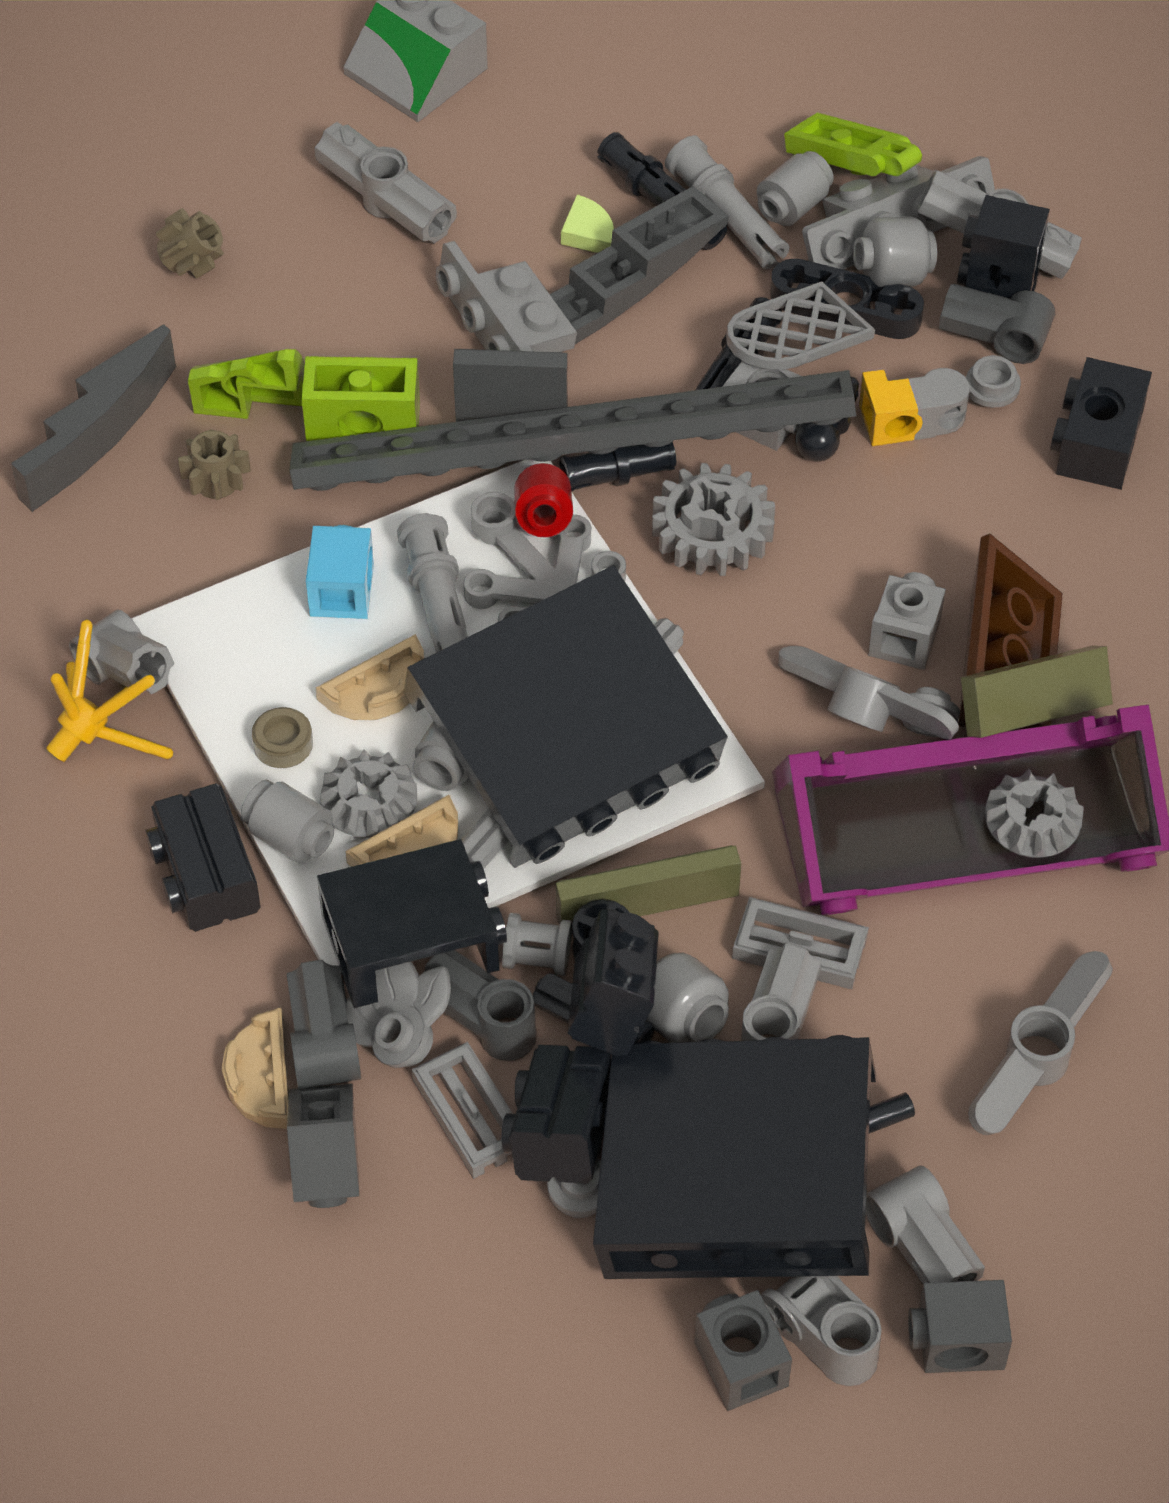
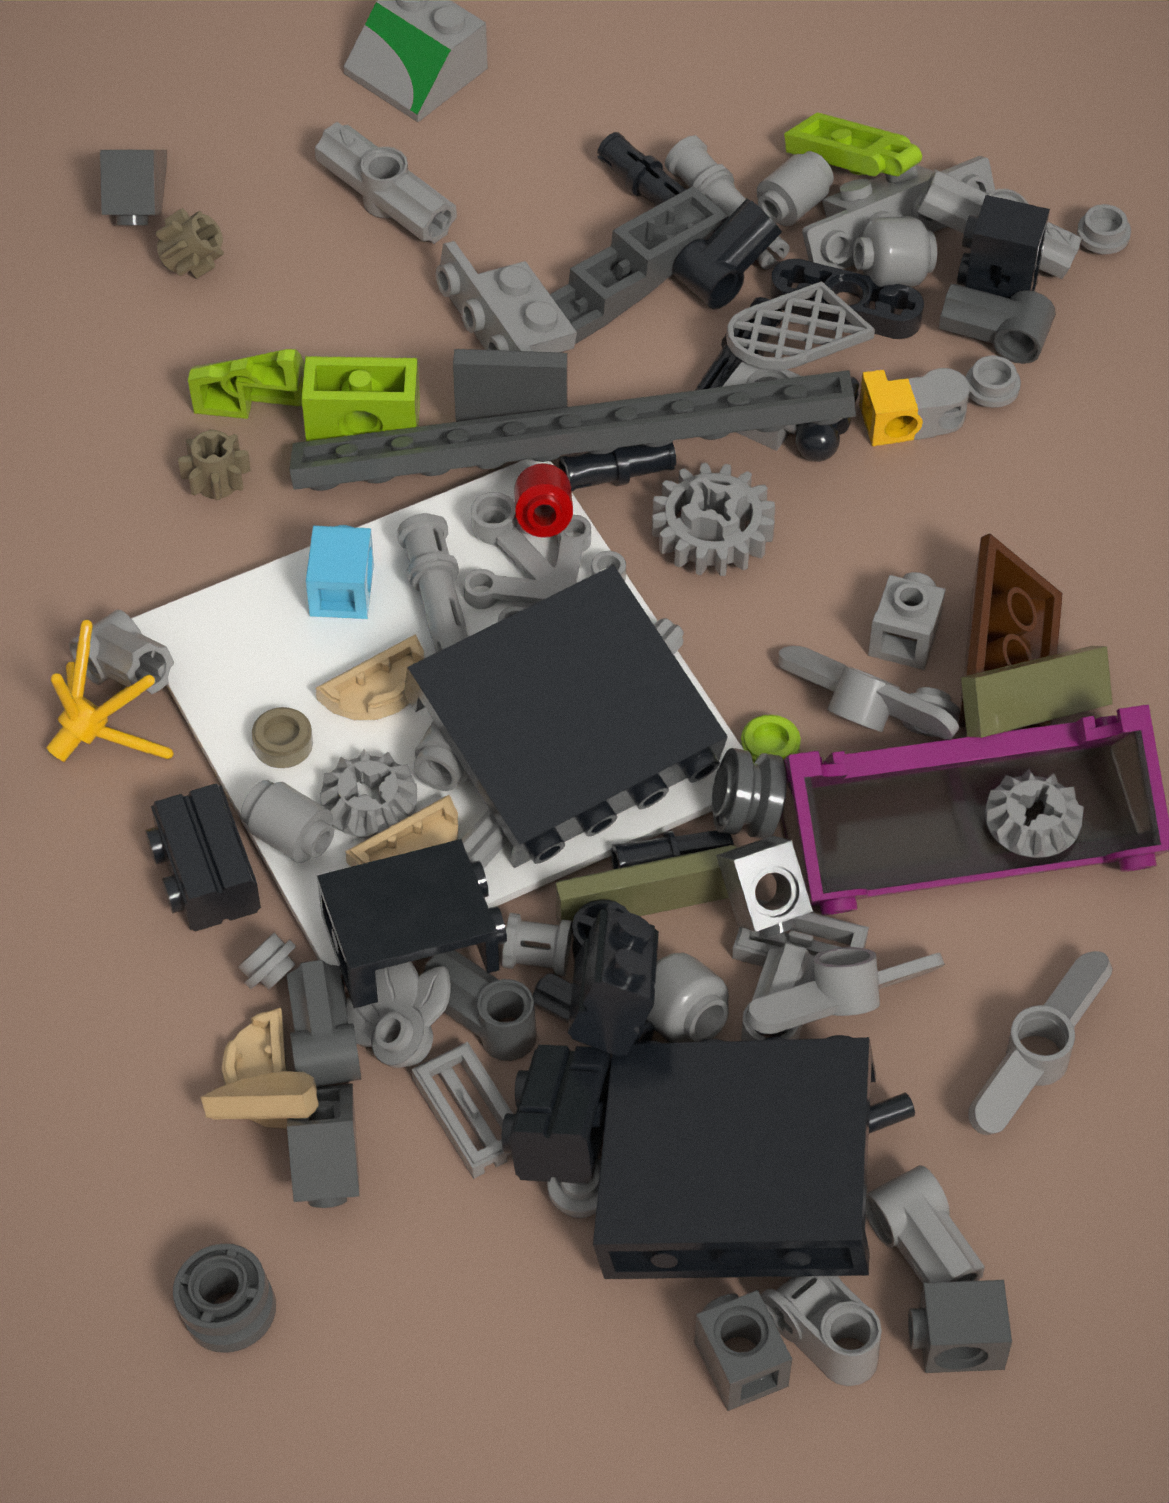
dark grey slope [11,324,176,512] -> none
yellowish green tile [561,195,614,253] -> none
black brick [1050,357,1152,490] -> none
none -> dark grey slope [100,150,167,225]
none -> dark grey wheel [173,1244,276,1353]
none -> tan tile [201,1071,319,1120]
none -> light grey plate [238,932,296,990]
none -> black axle [611,830,734,870]
none -> black piece [673,198,782,310]
none -> dark grey wheel [712,748,787,839]
none -> brick [716,836,813,937]
none -> lime tile [741,715,801,764]
none -> light grey piece [746,947,945,1034]
none -> light grey plate [1077,204,1131,254]

